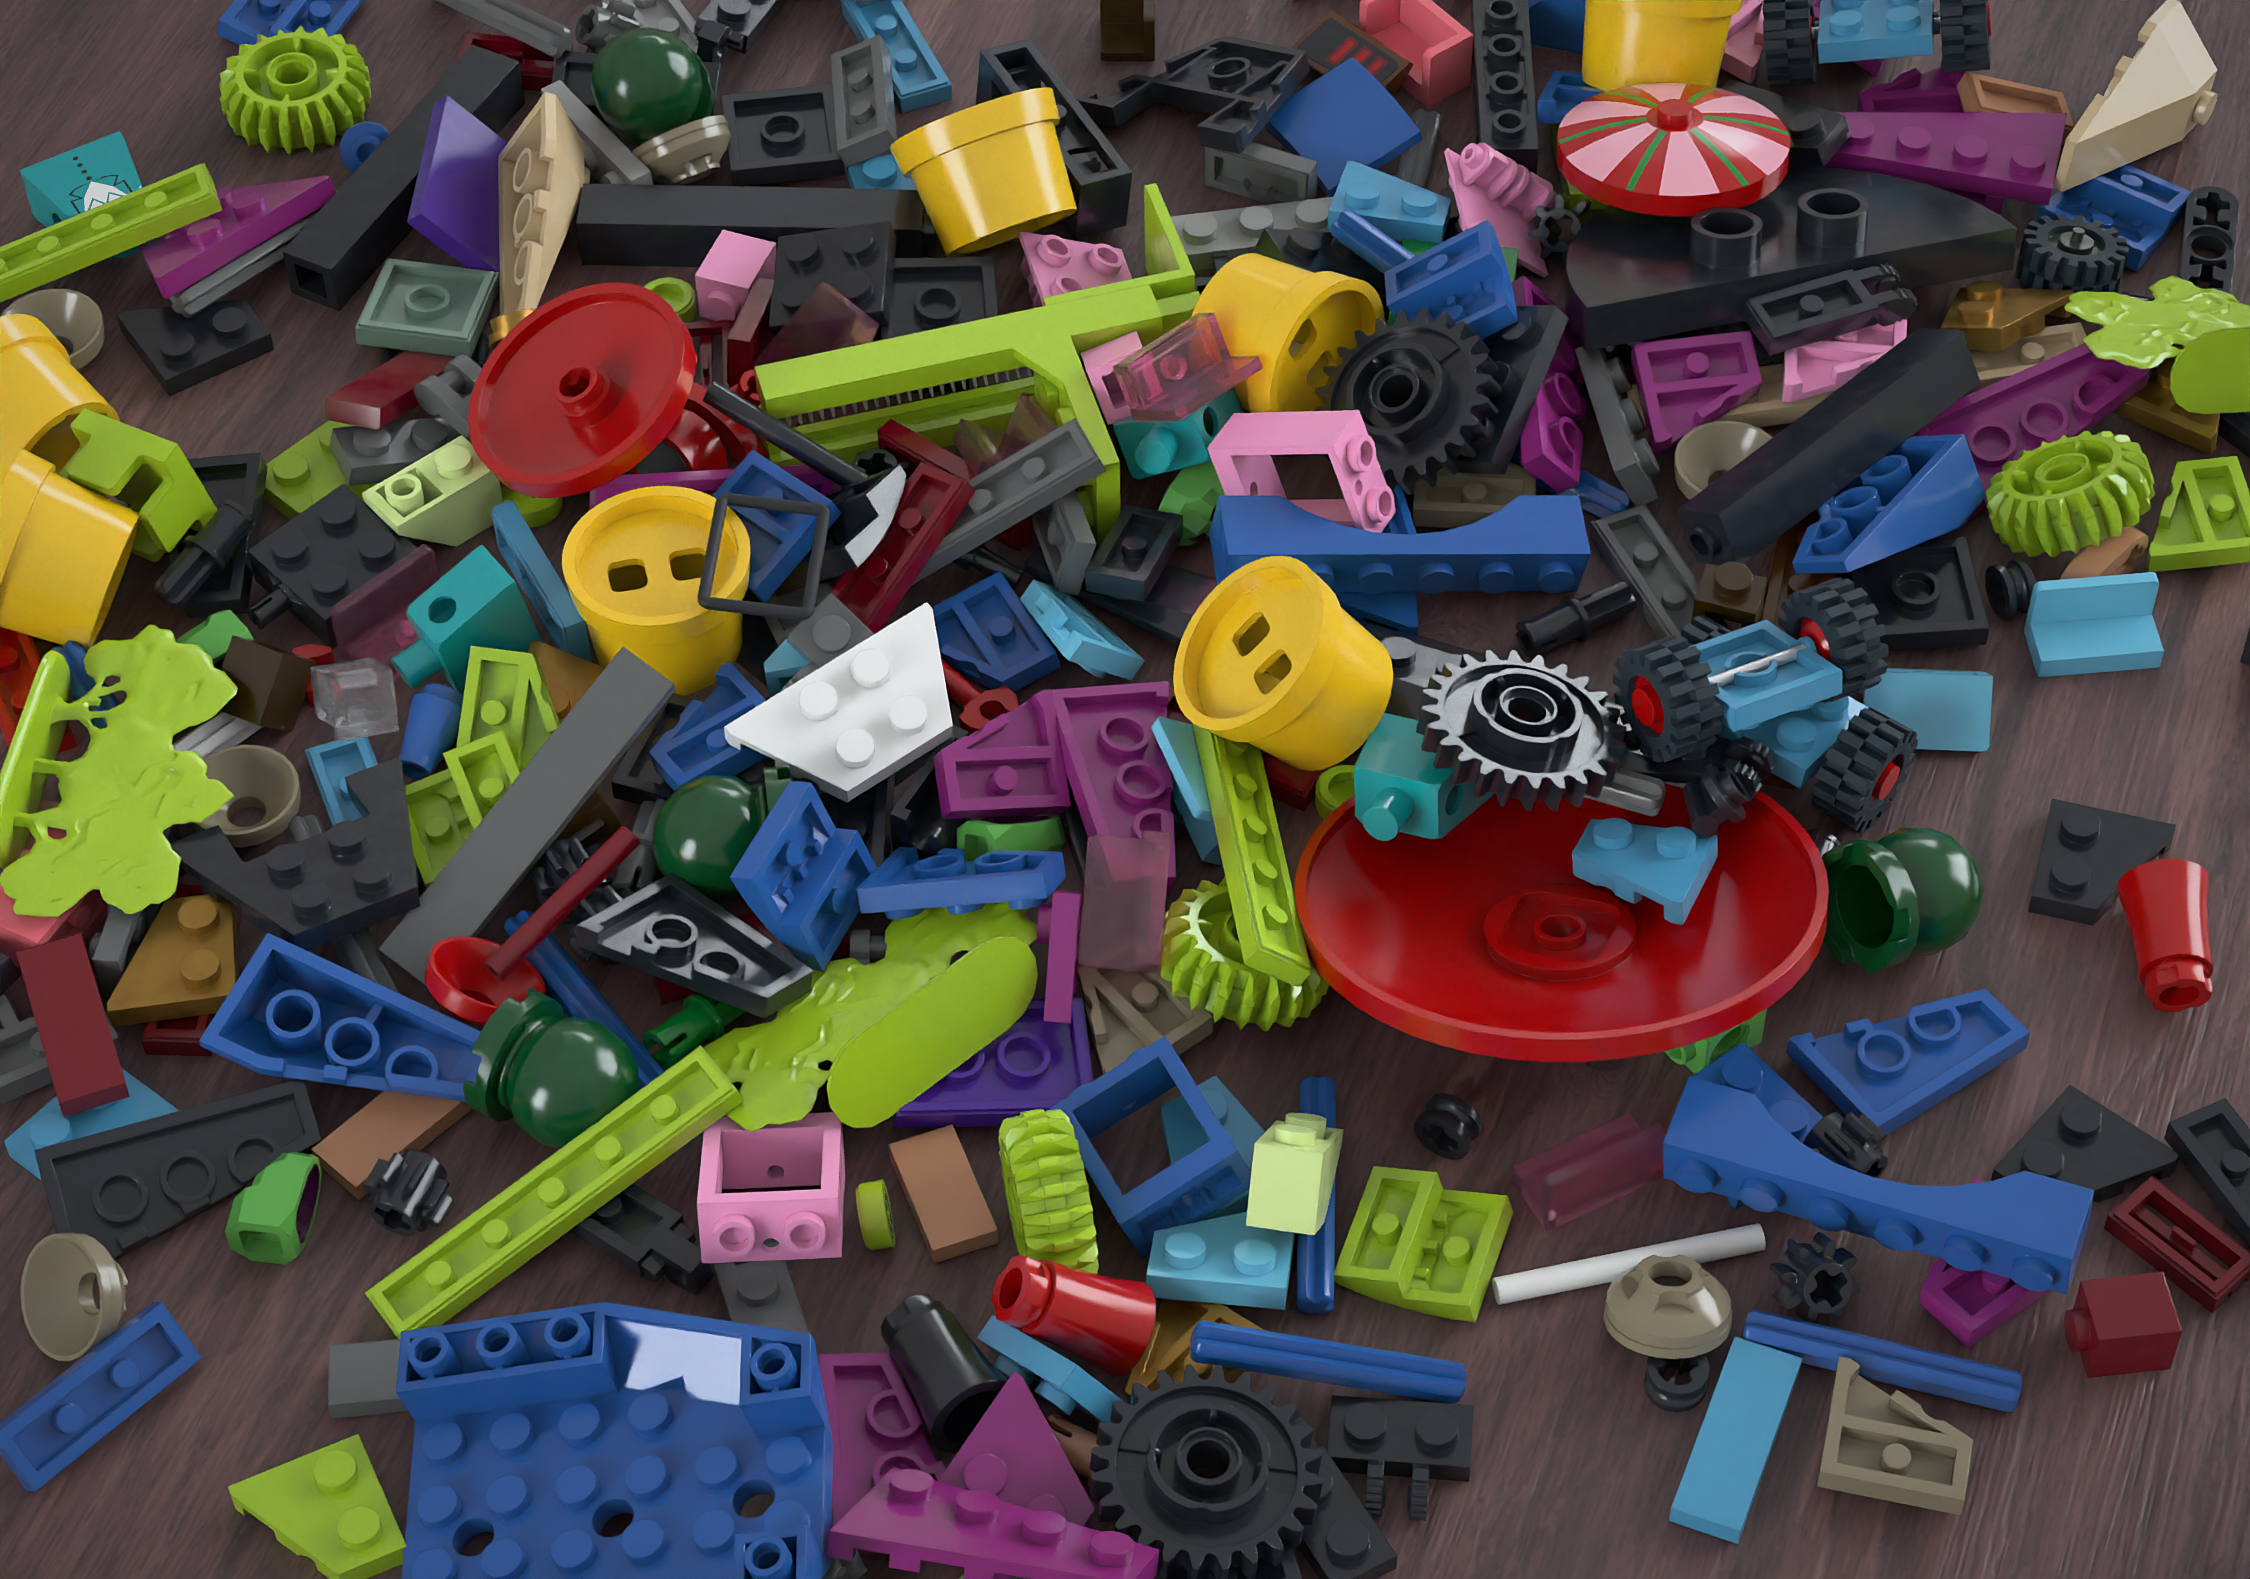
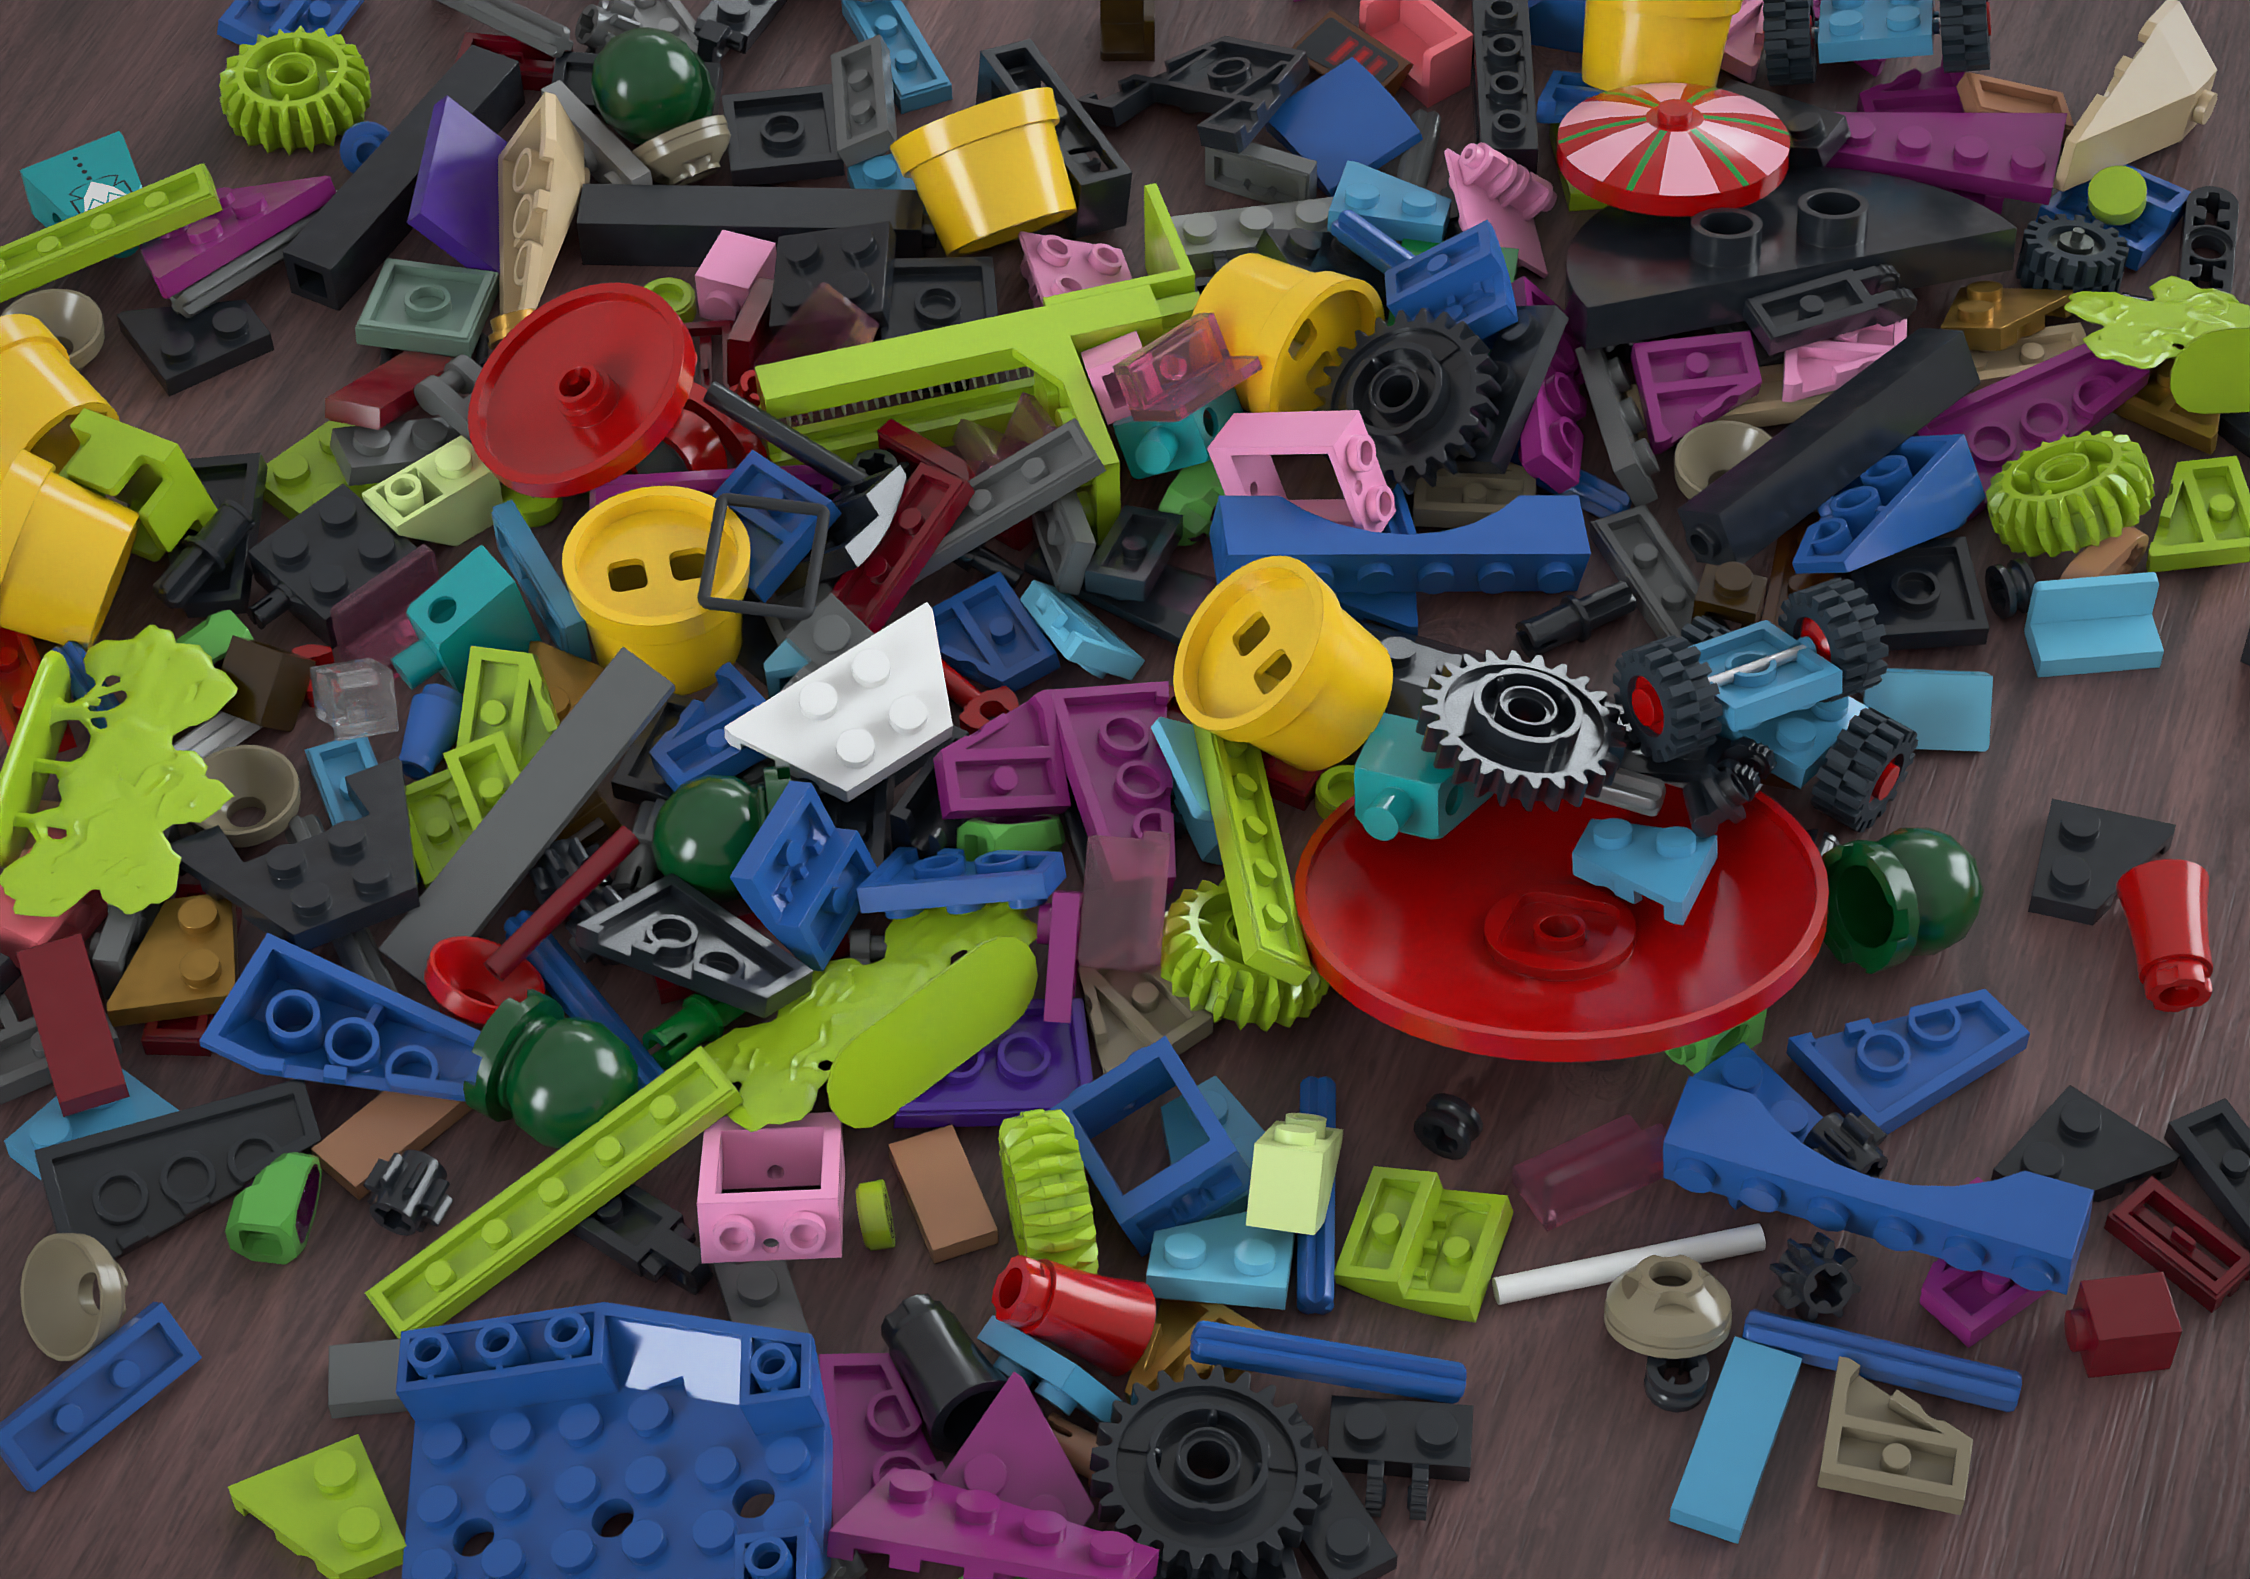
black gear [1528,193,1592,266] -> none
none -> lime tile [2088,166,2147,225]

